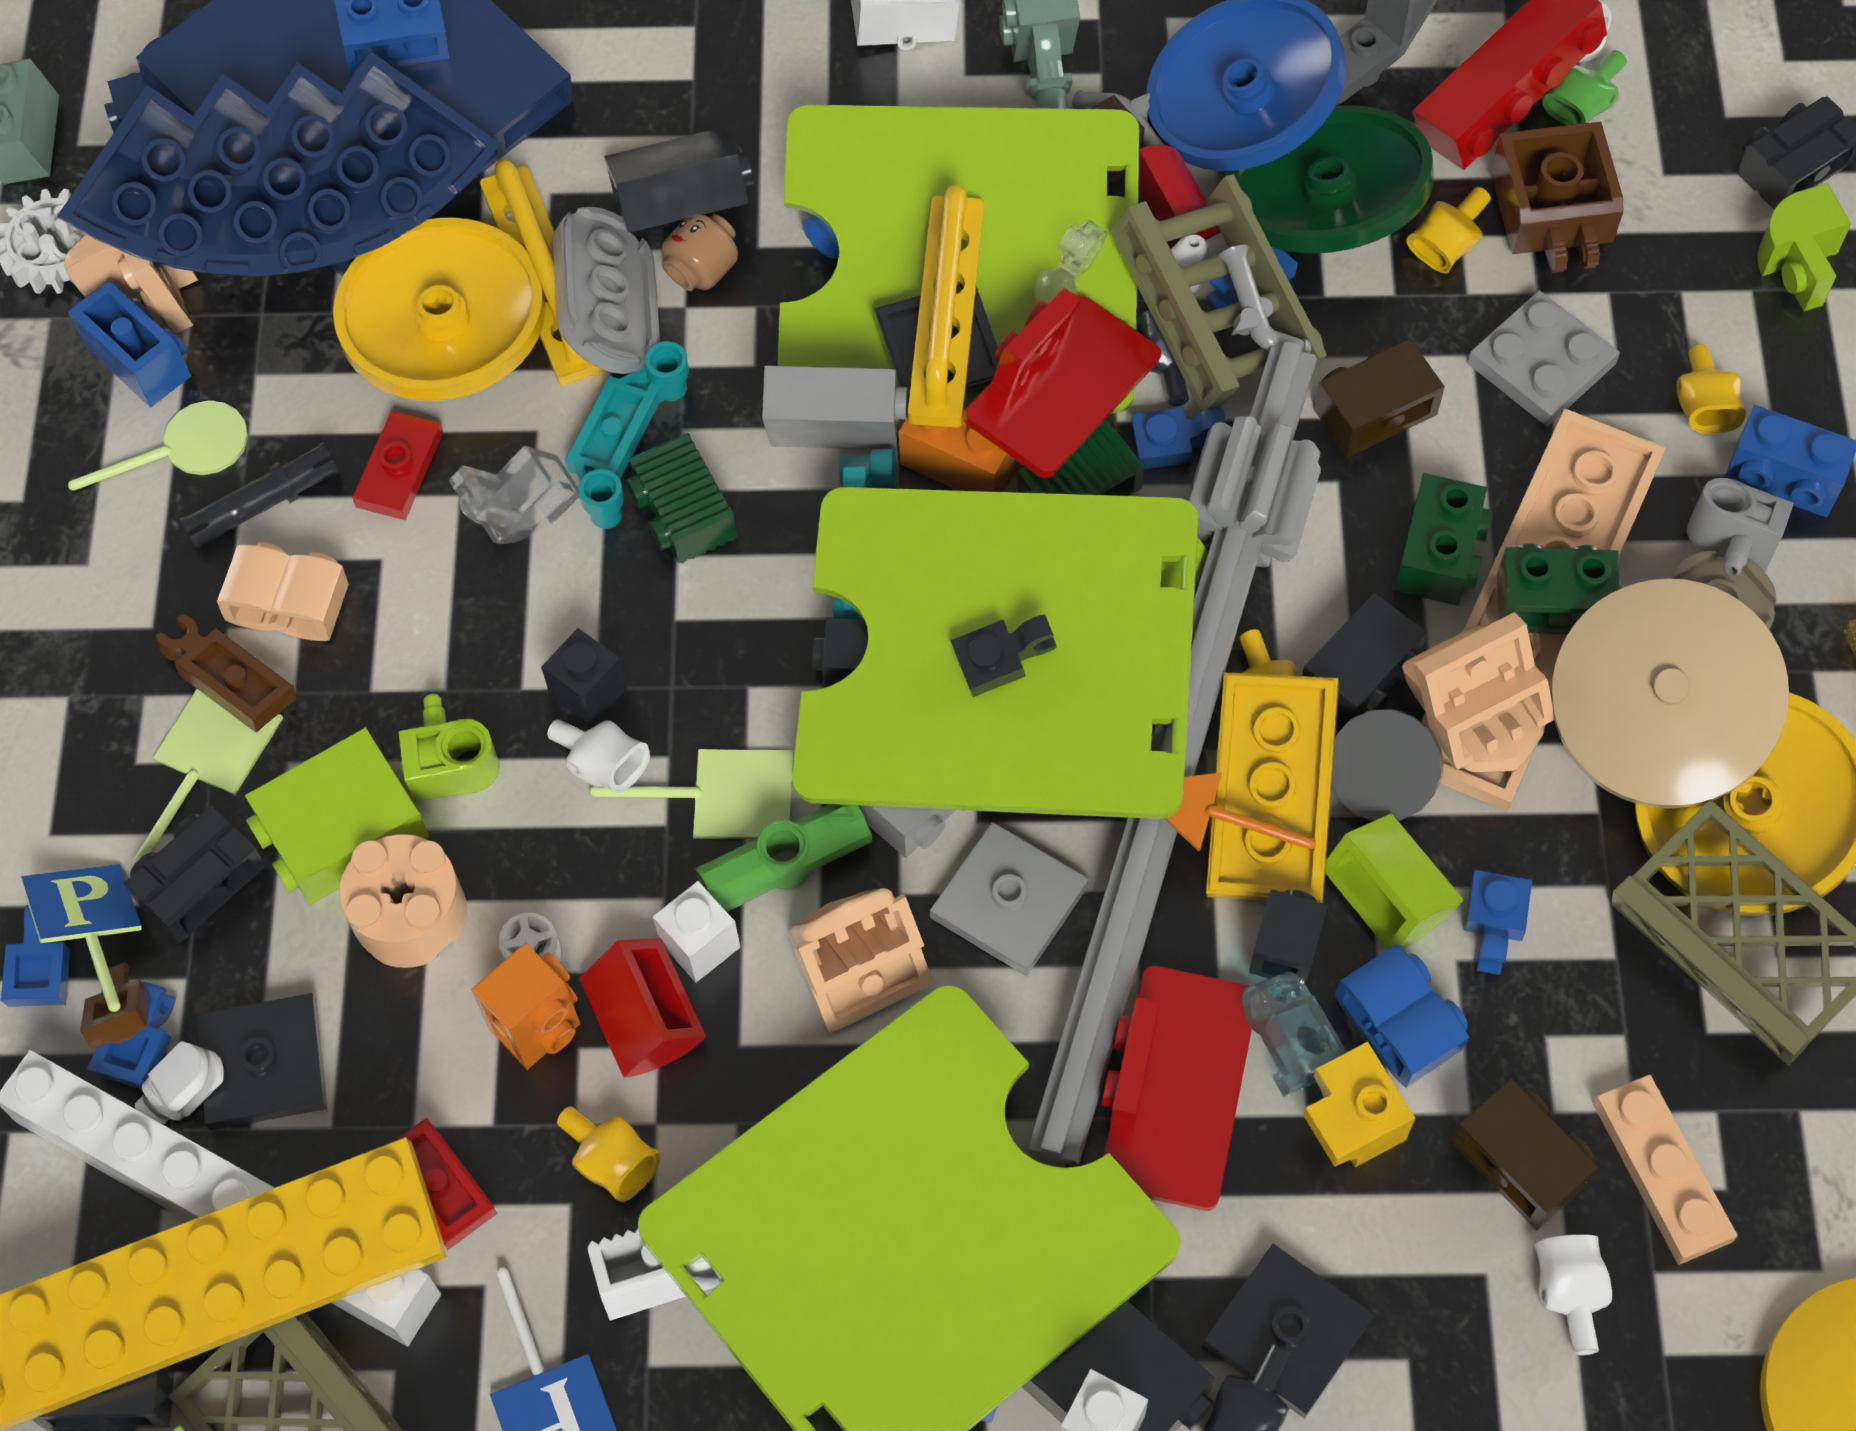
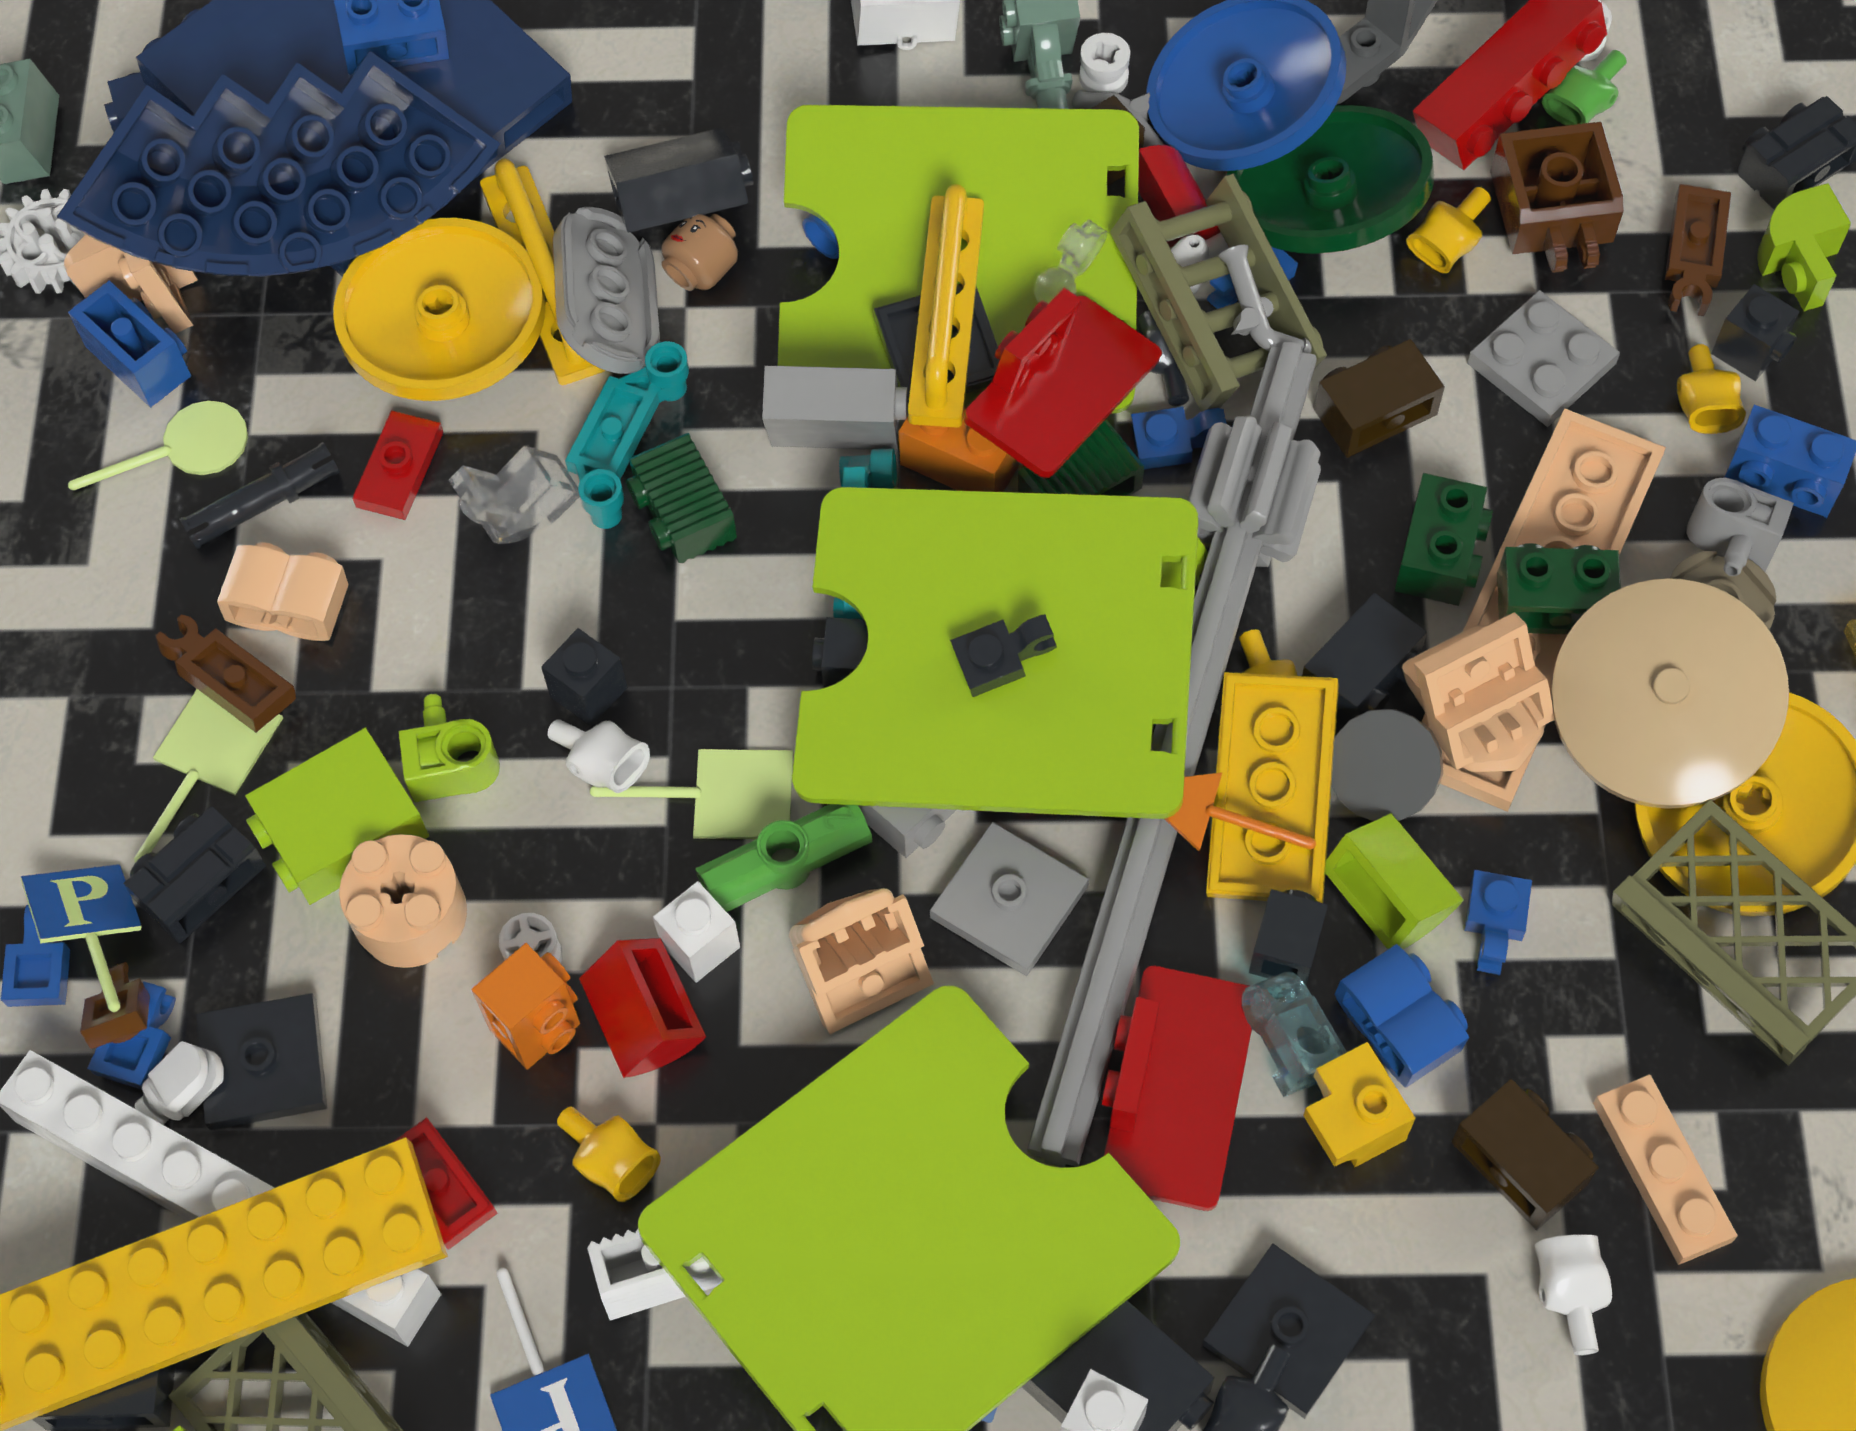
none -> white wheel [1079,33,1130,94]
none -> reddish brown plate [1665,184,1731,316]
none -> black brick [1711,284,1799,382]

